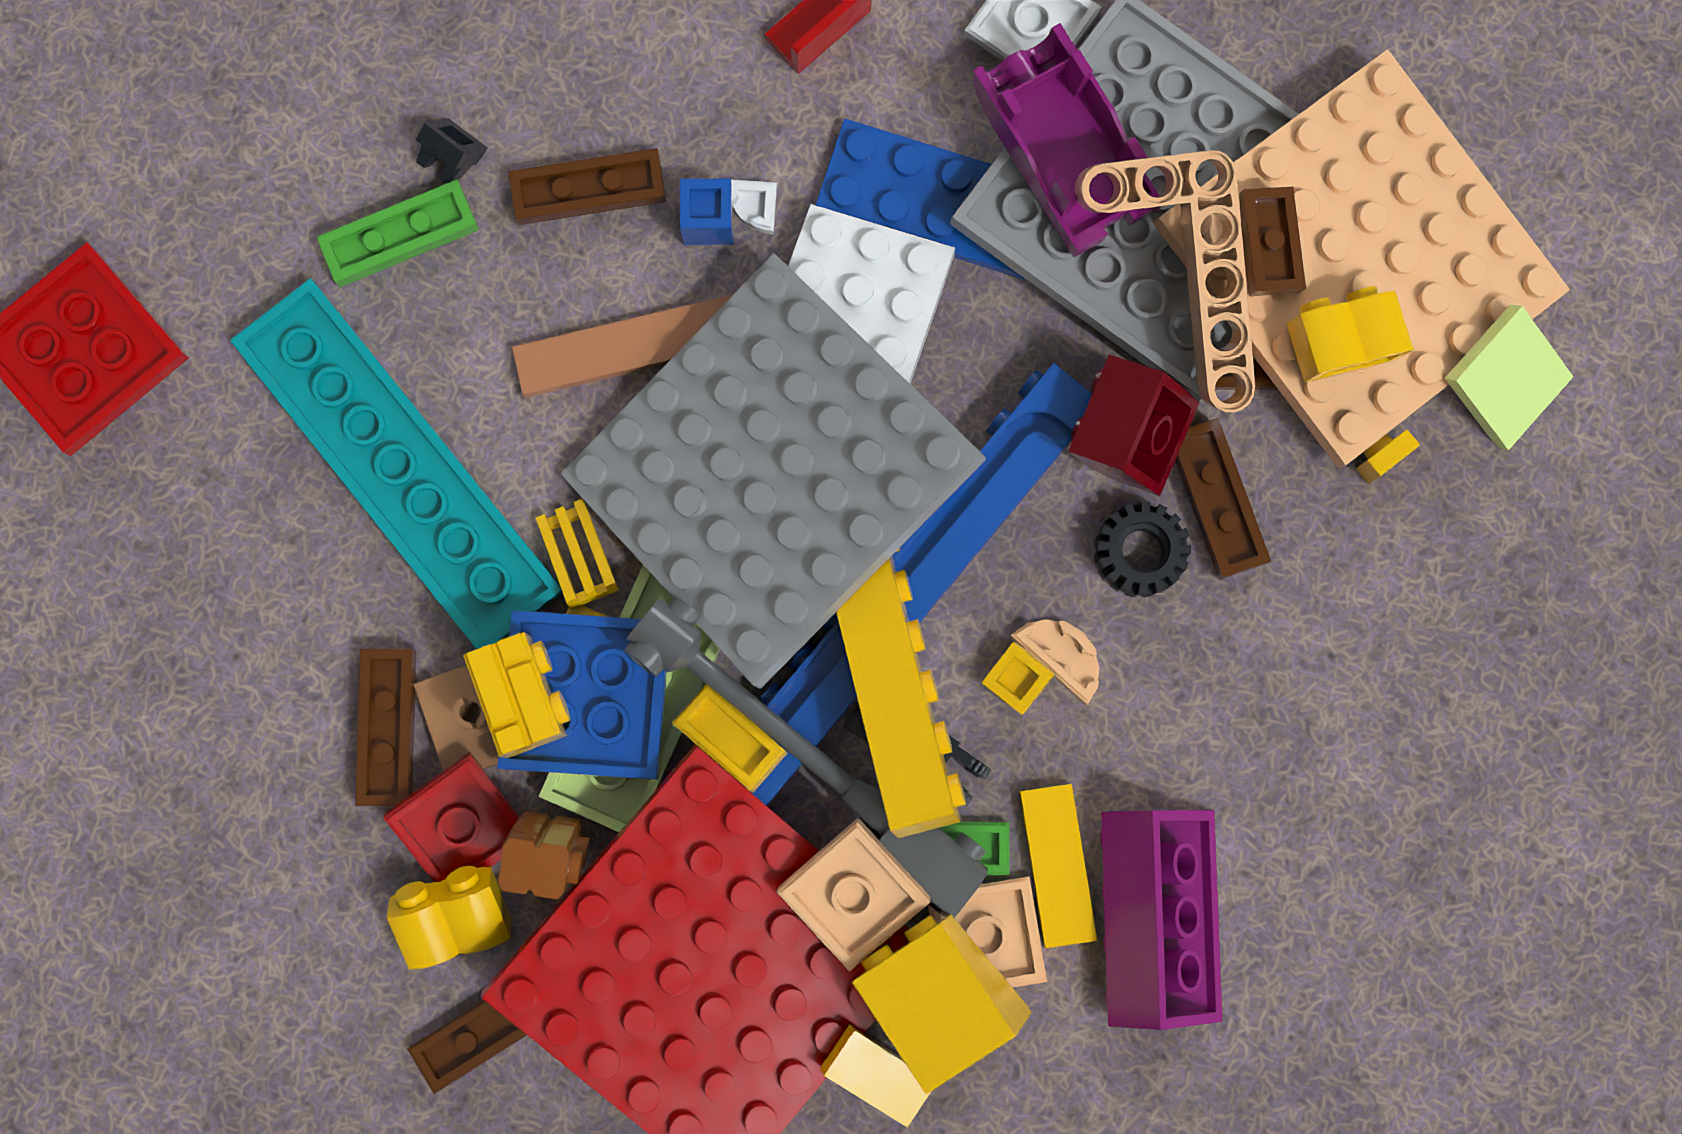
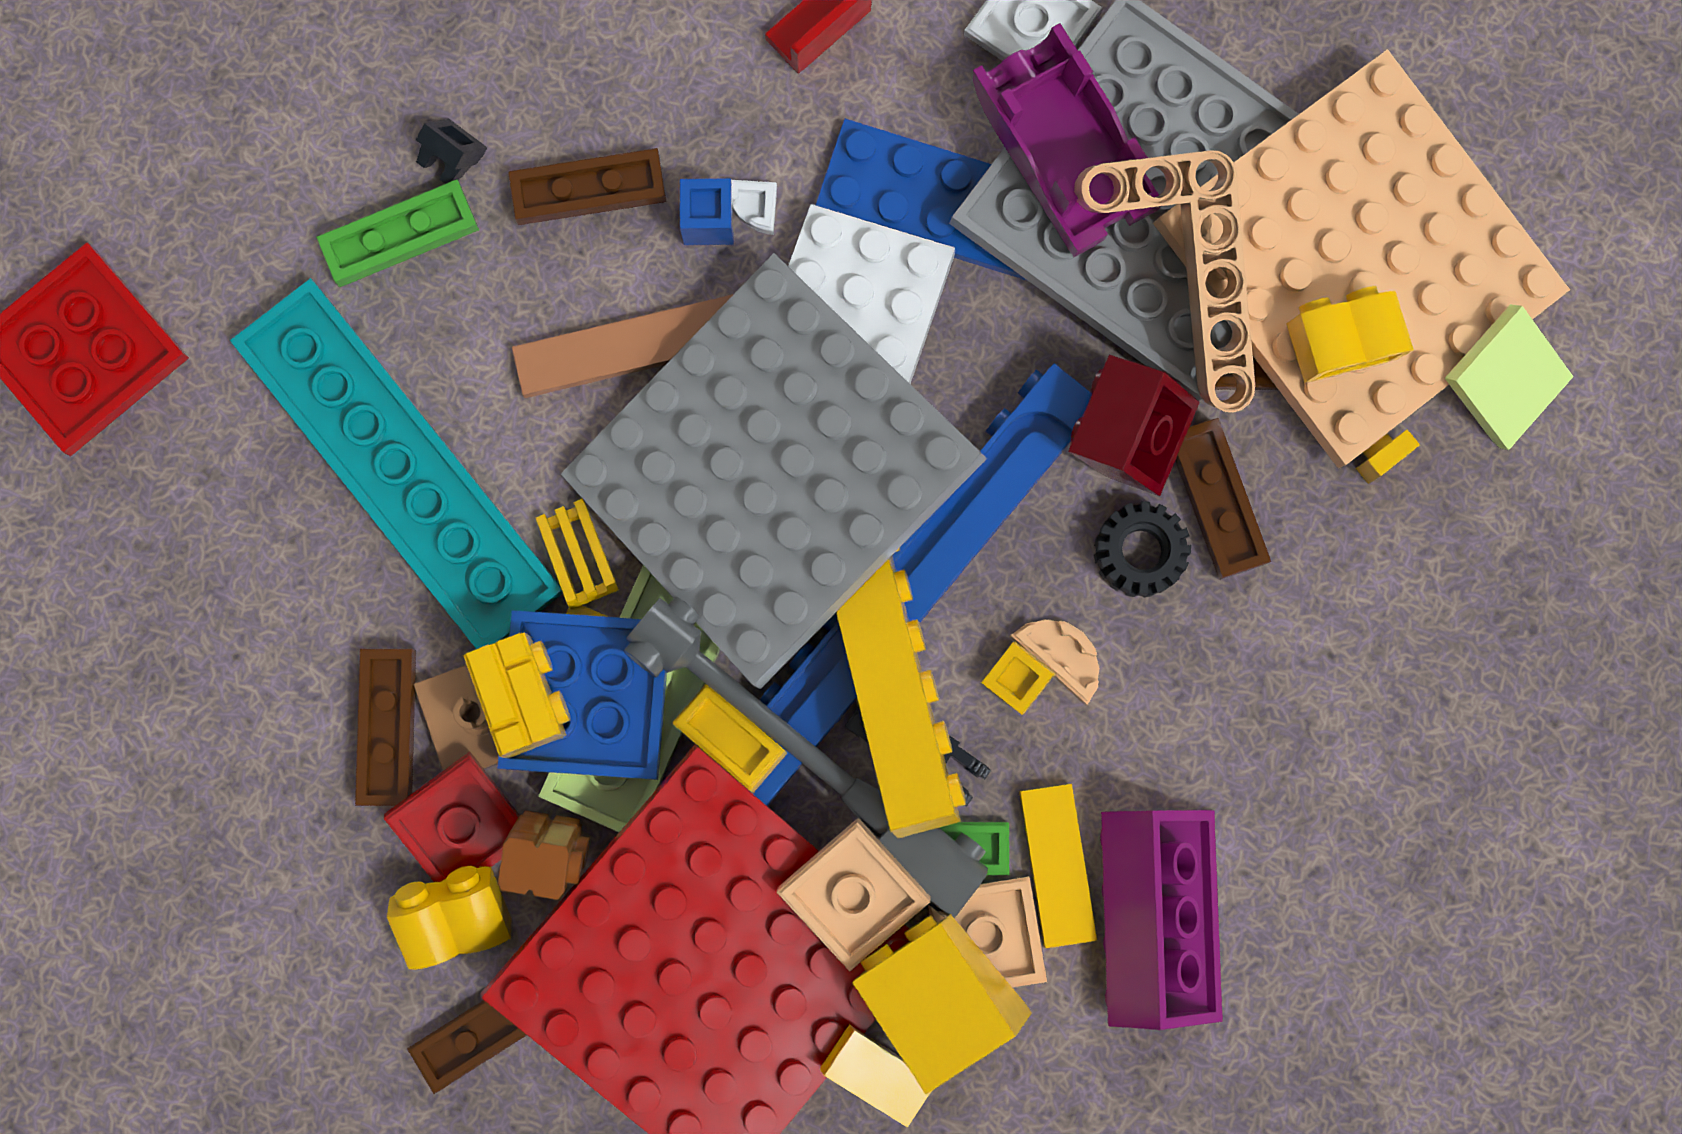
reddish brown plate [1238,186,1306,297] -> none

